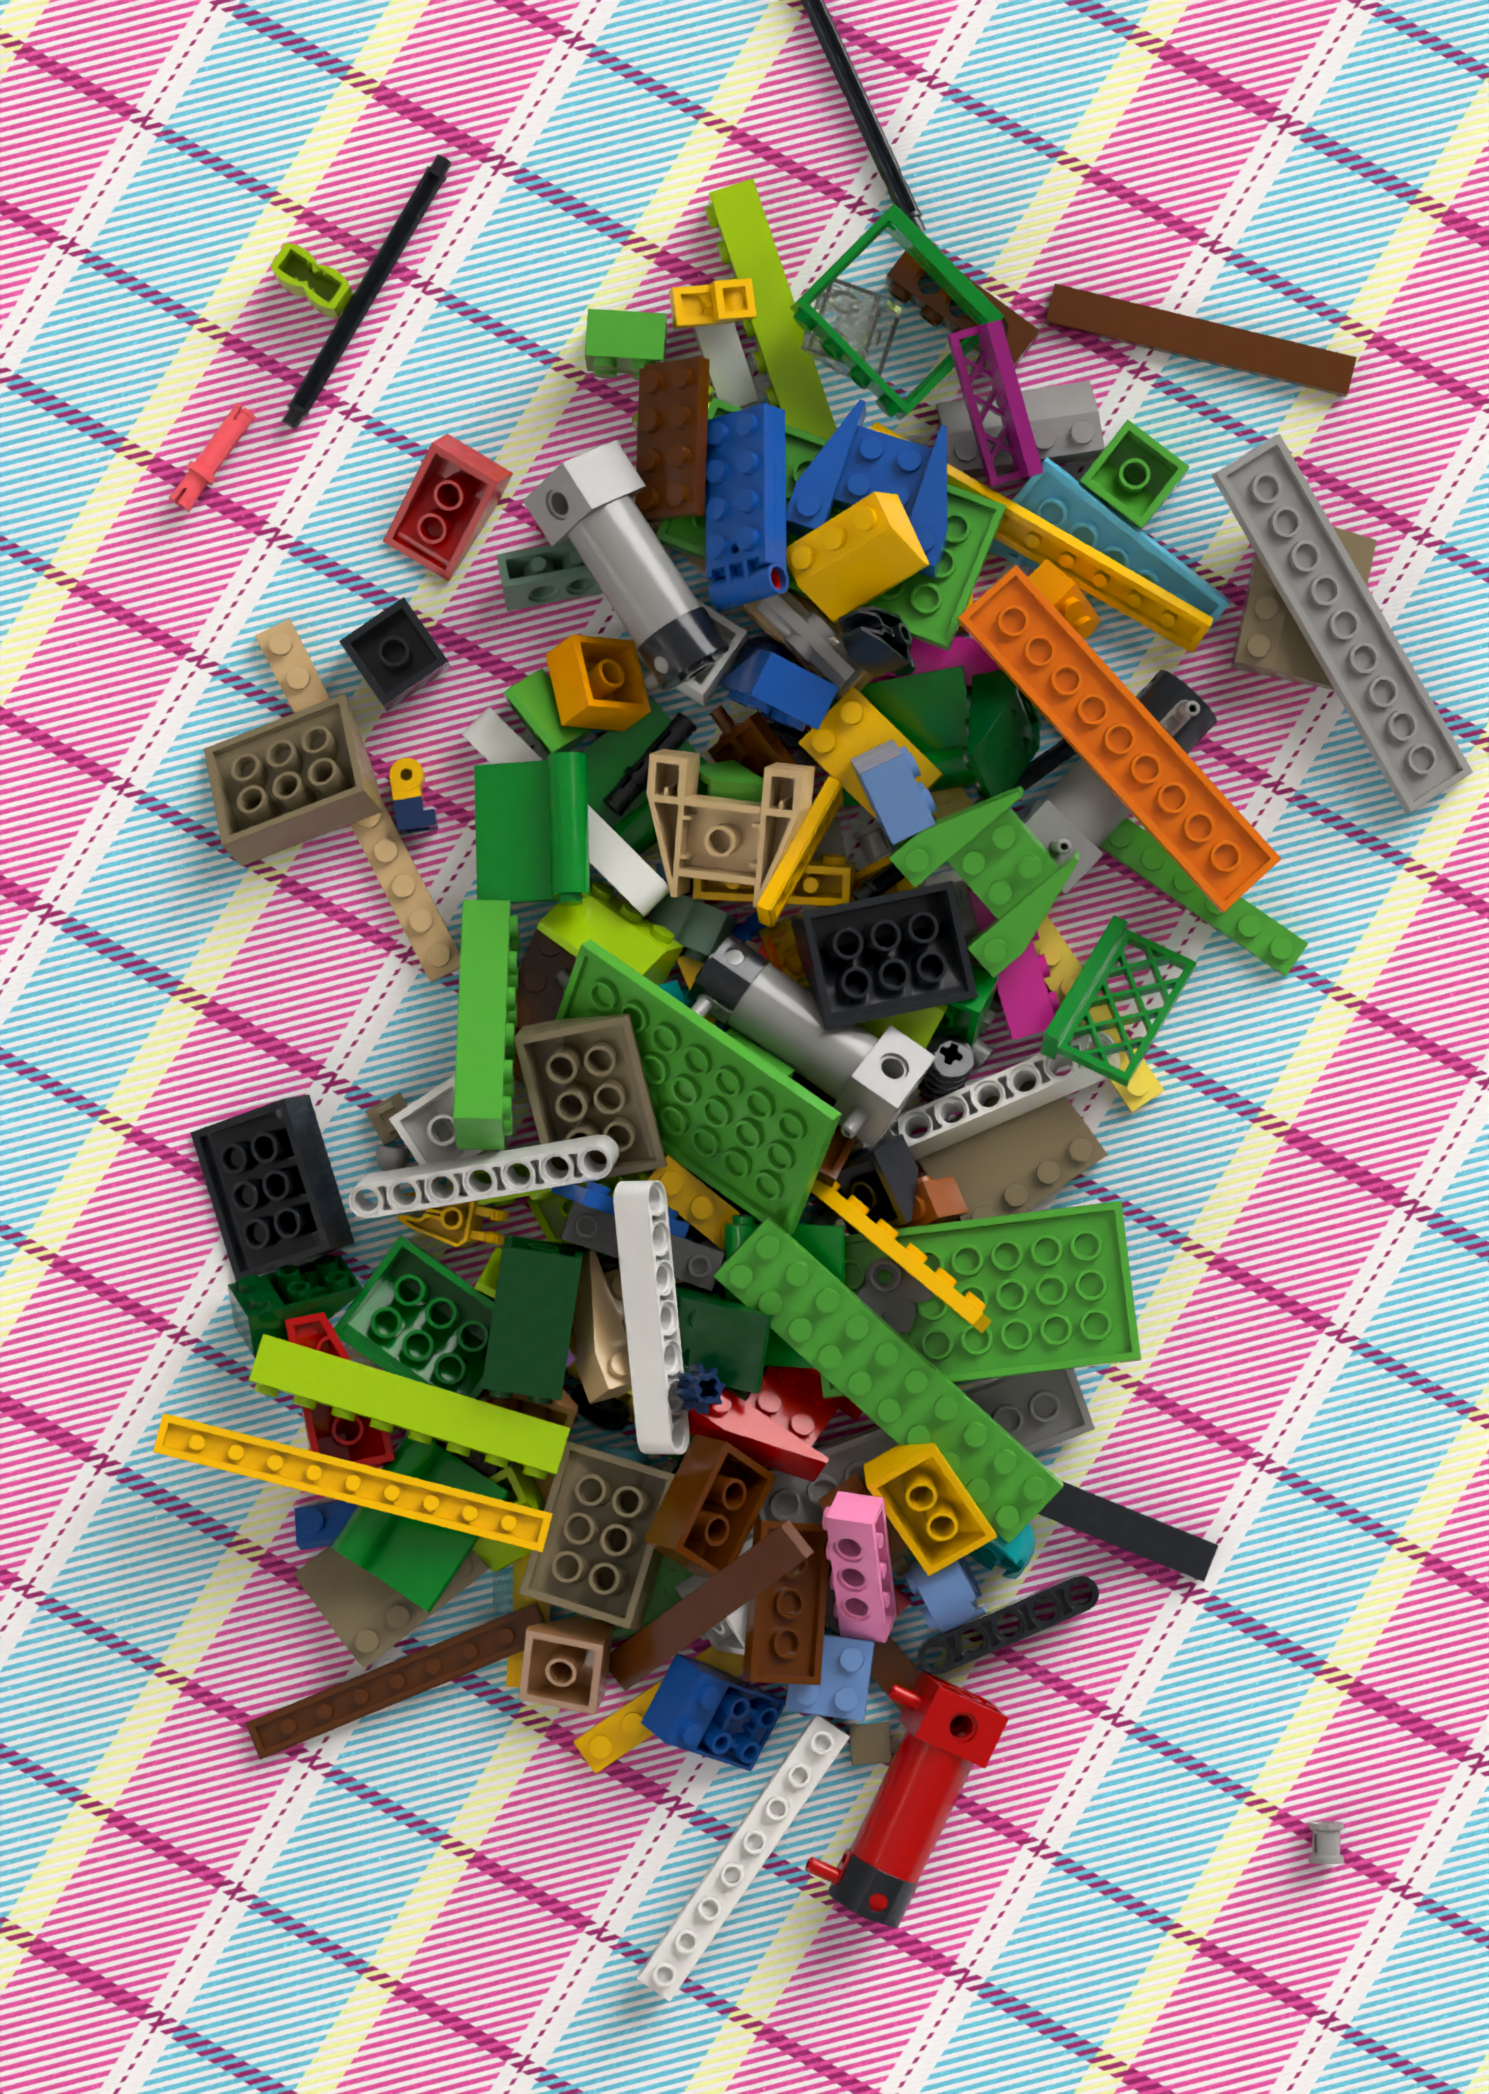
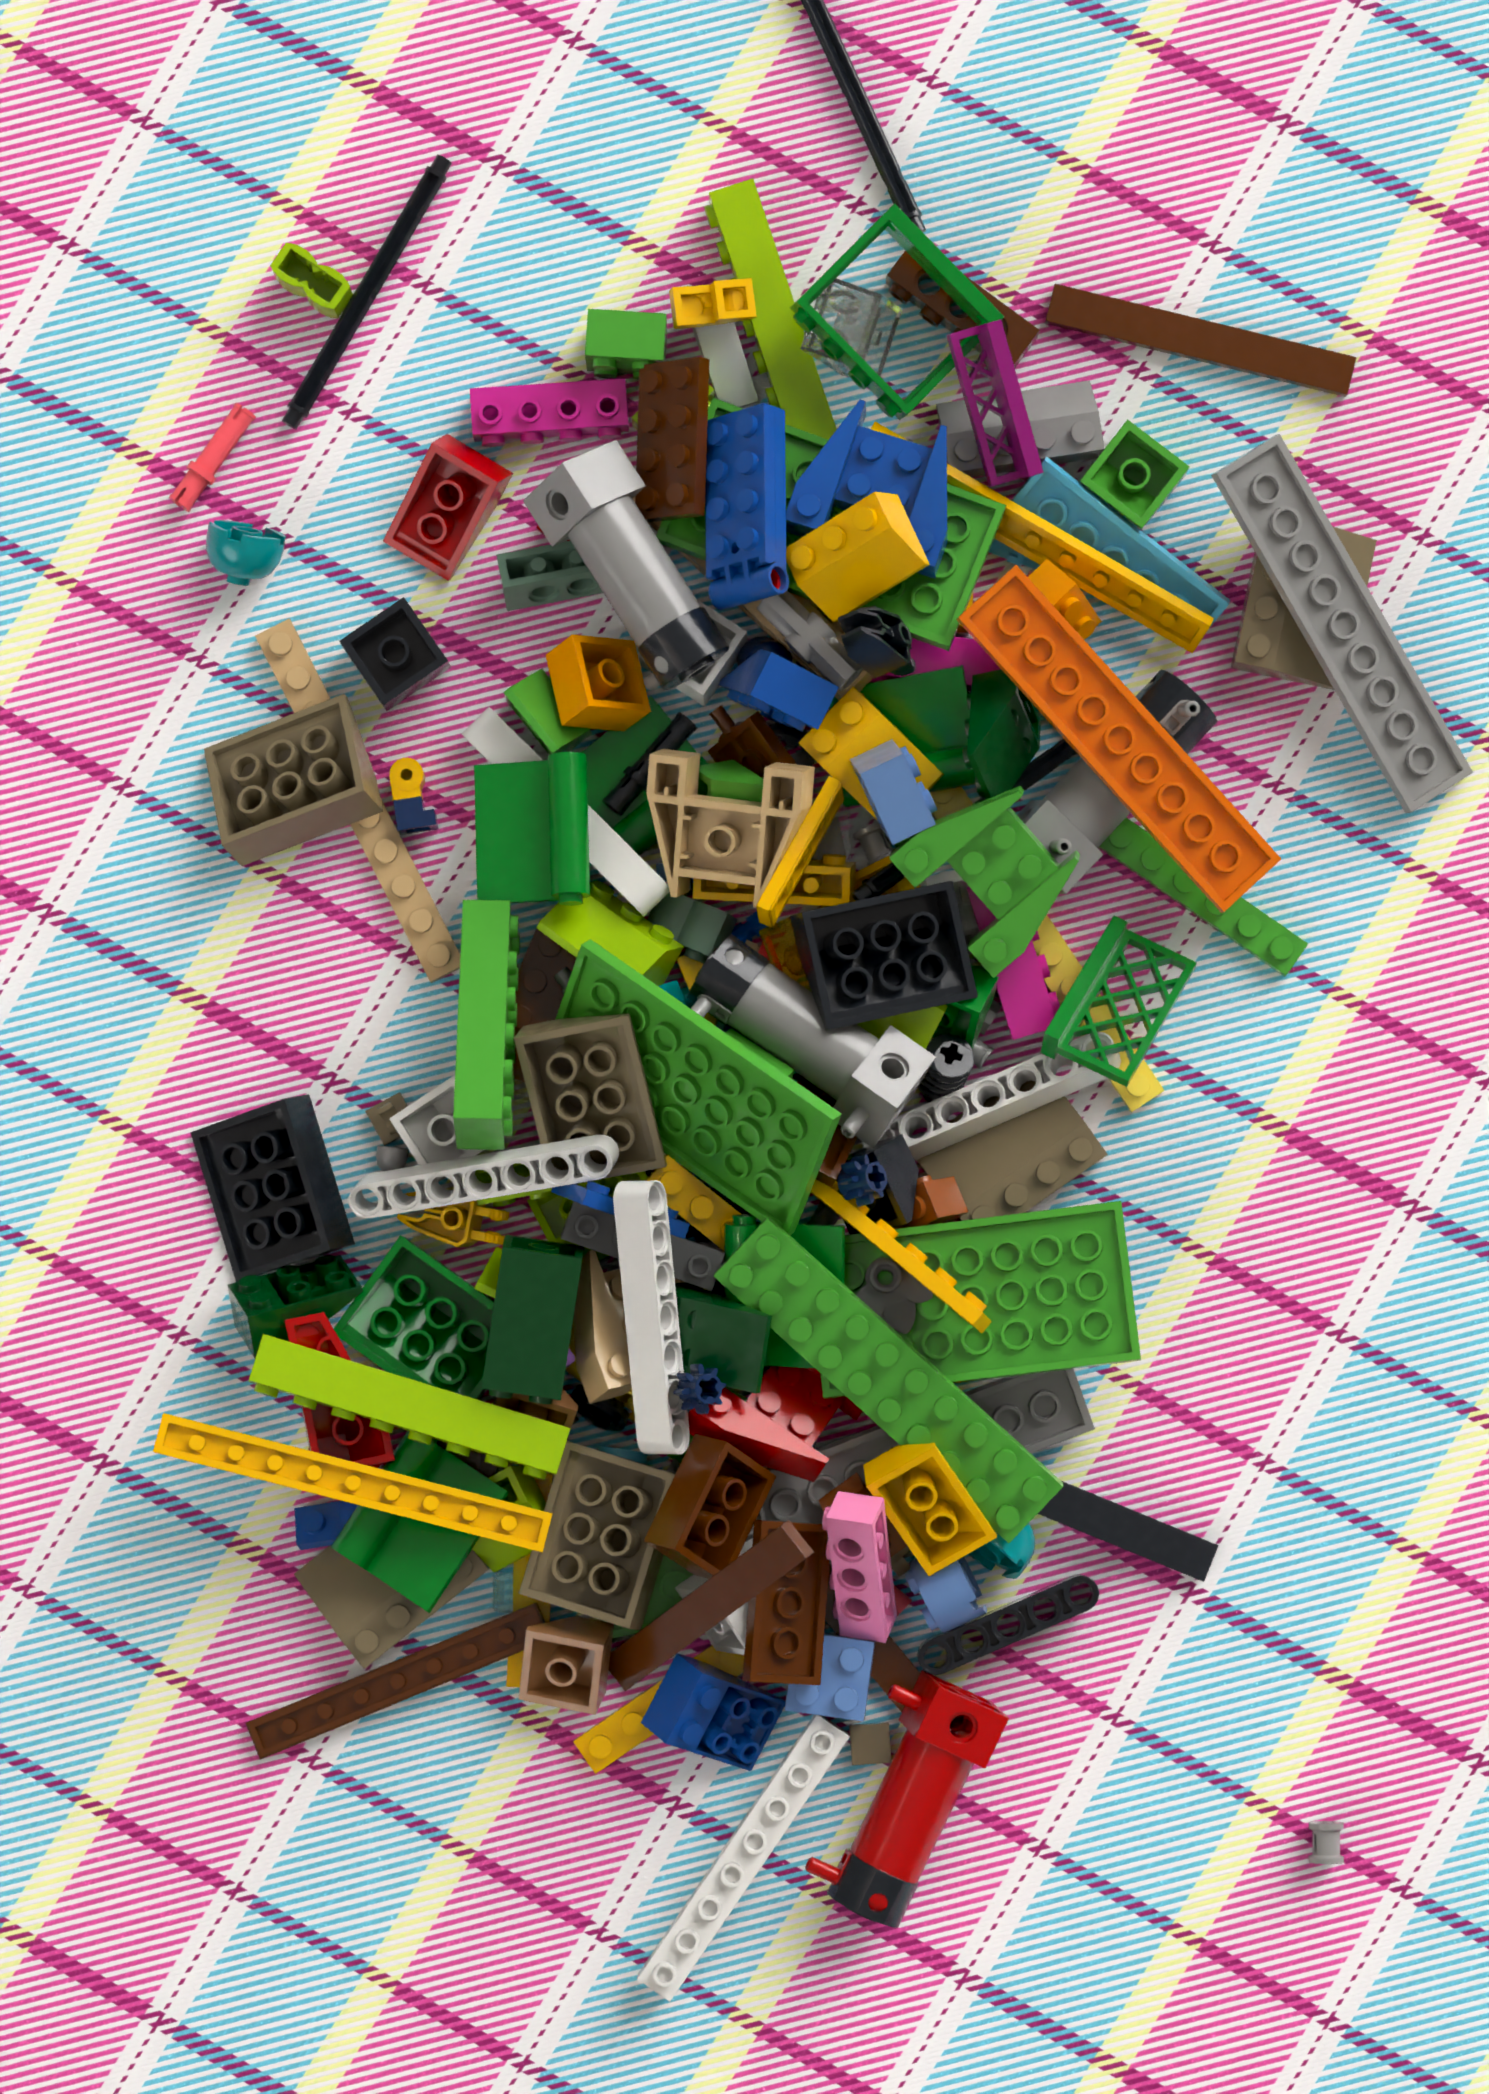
none -> teal cylinder [206,520,286,586]
none -> dark pink brick [470,378,629,447]
none -> dark blue gear [838,1154,887,1207]

